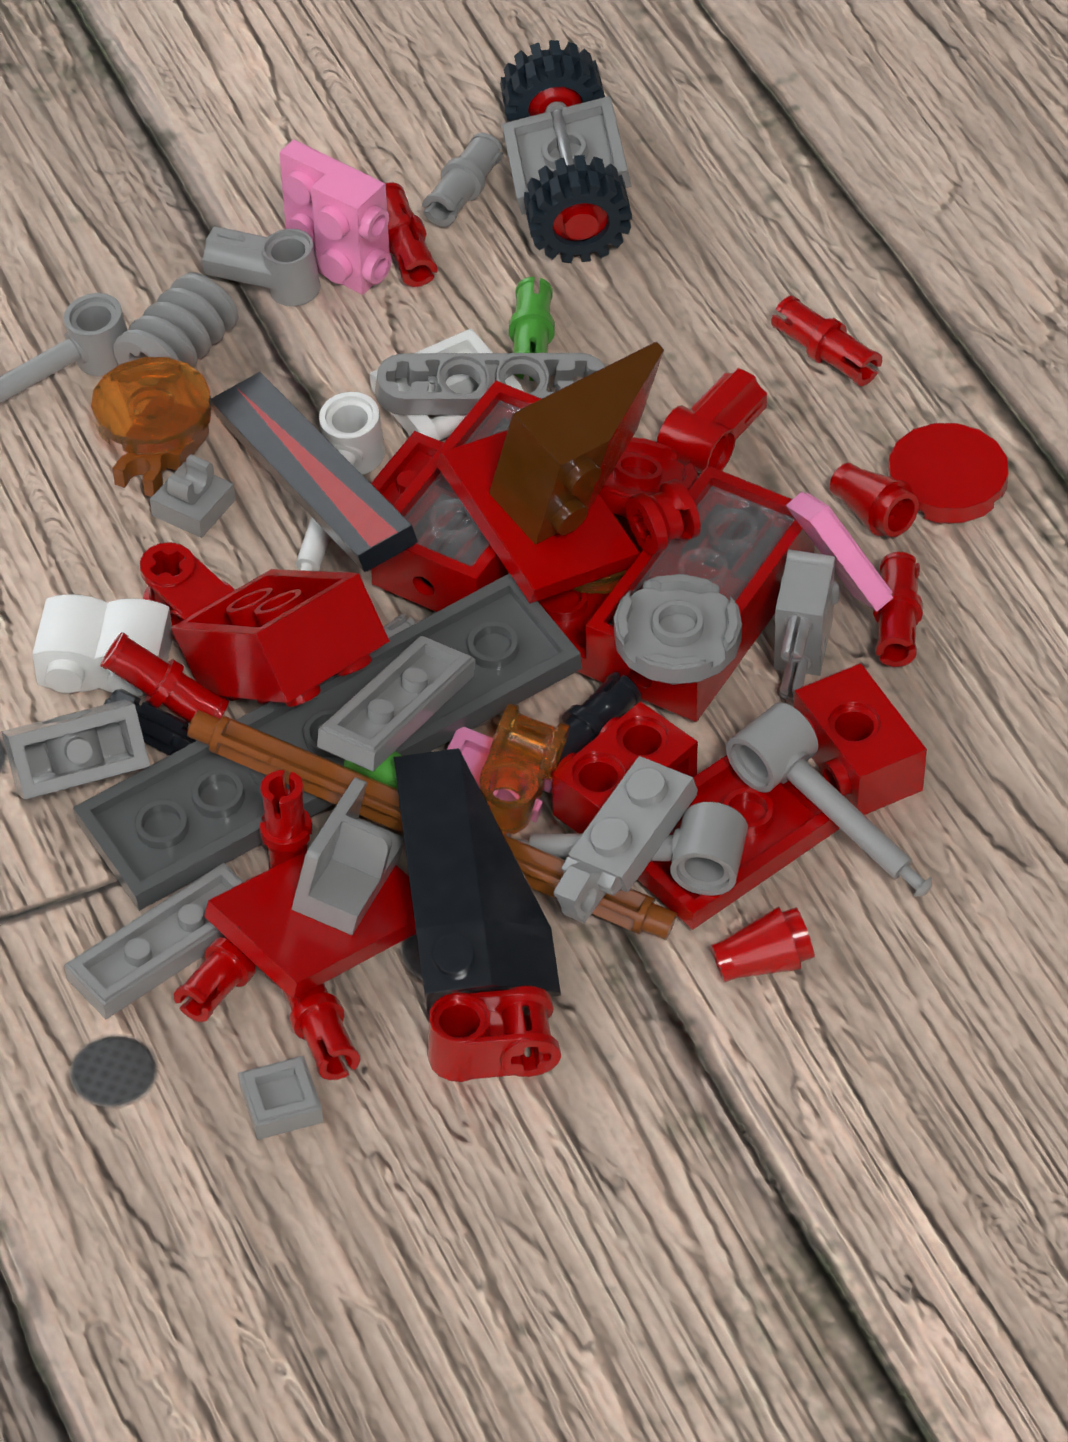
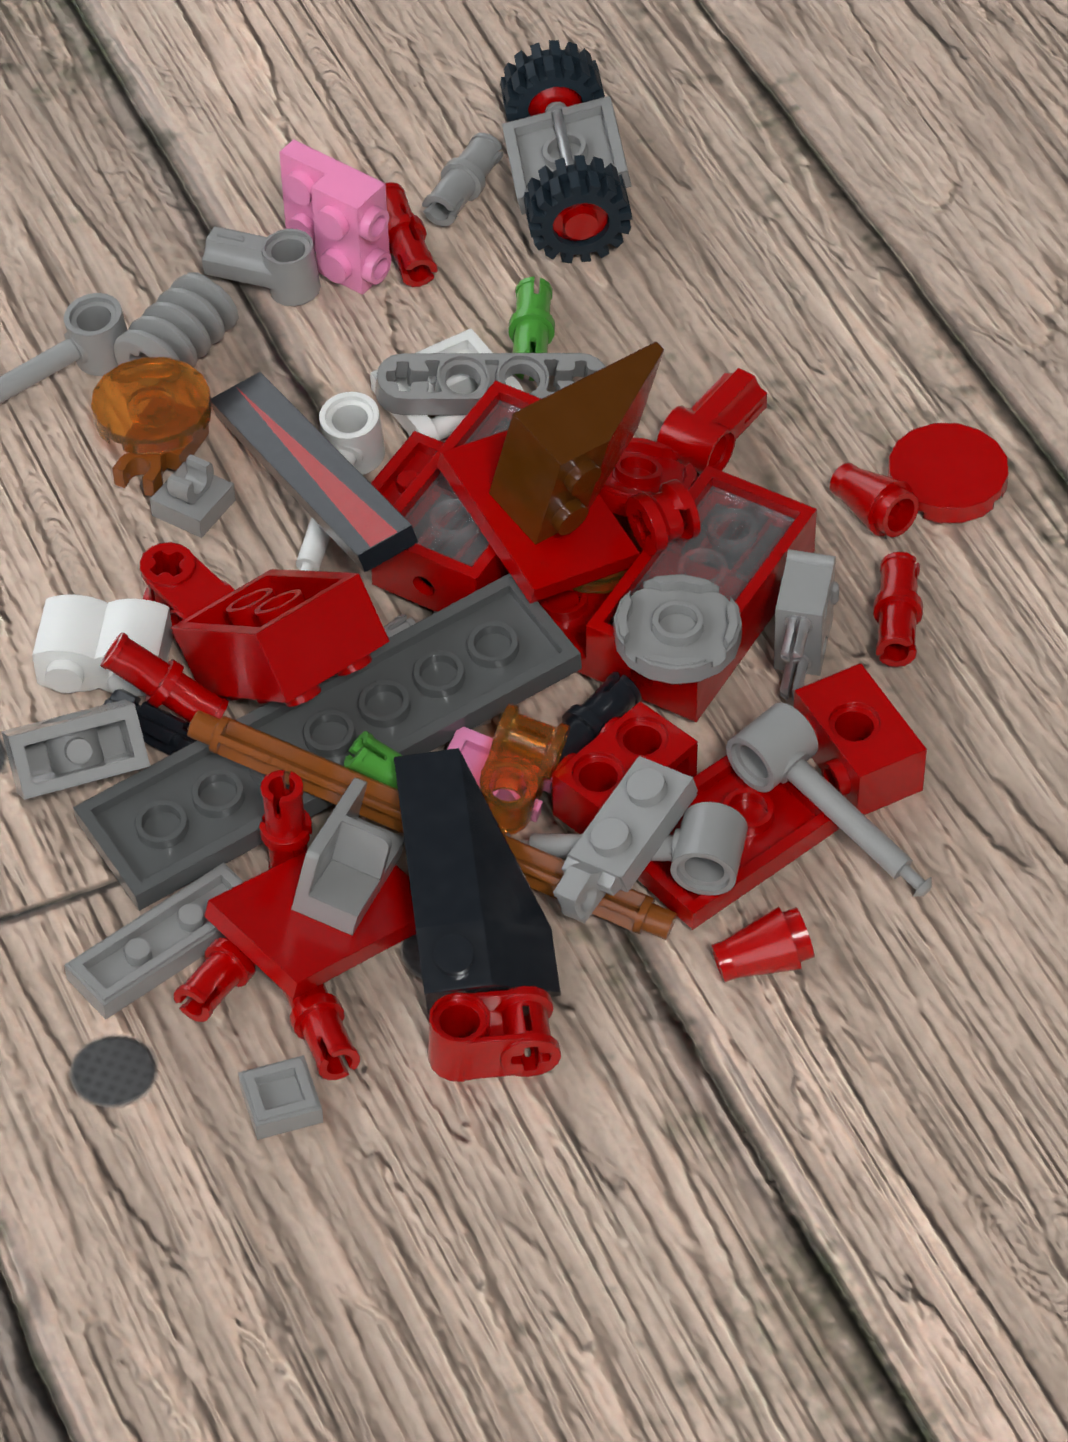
light grey tile [317,636,476,771] -> none
red pin [771,295,883,386] -> none
bright pink tile [785,492,893,612] -> none

